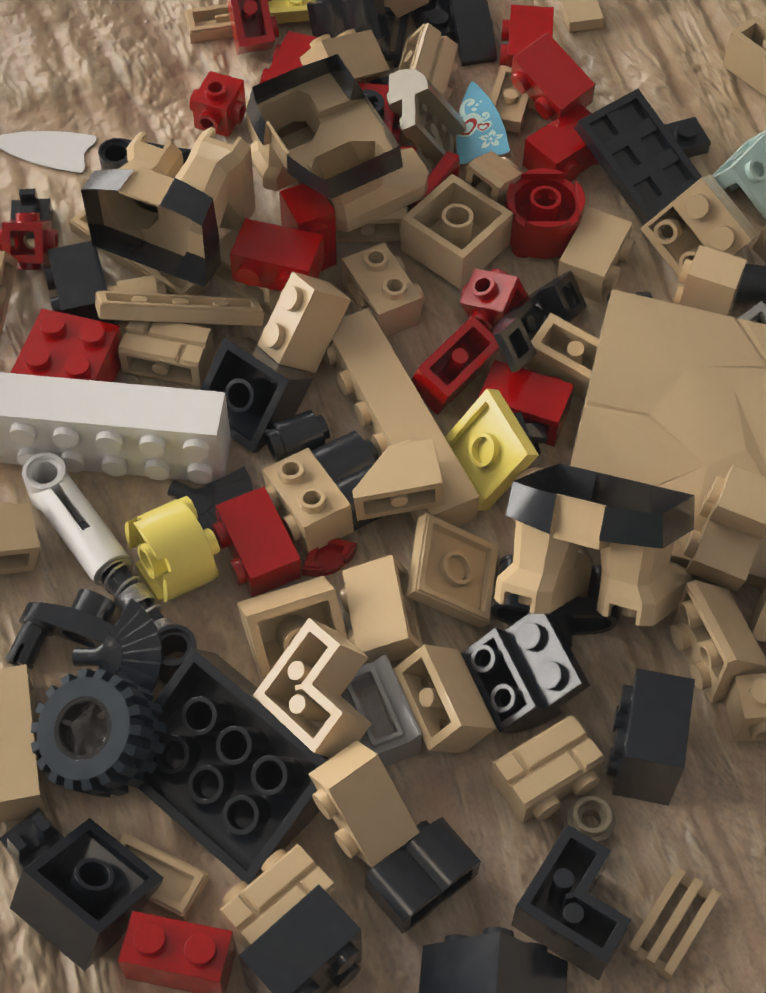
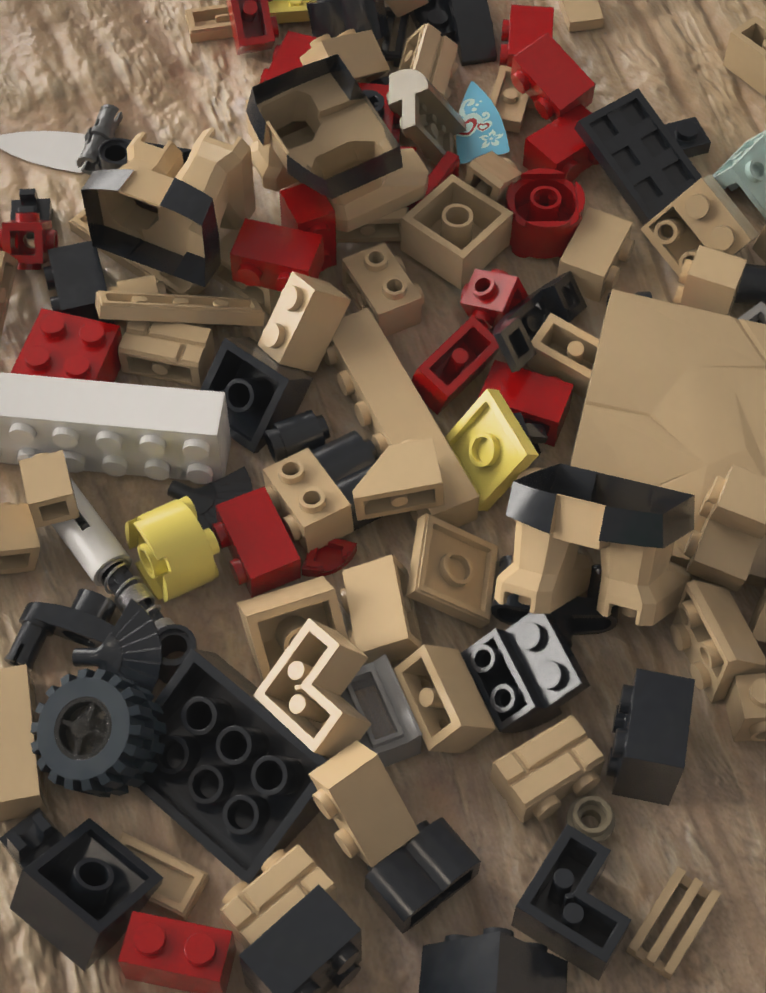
red brick [189,71,246,137] -> none
none -> tan brick [18,450,80,528]
none -> dark grey pin [76,104,123,175]

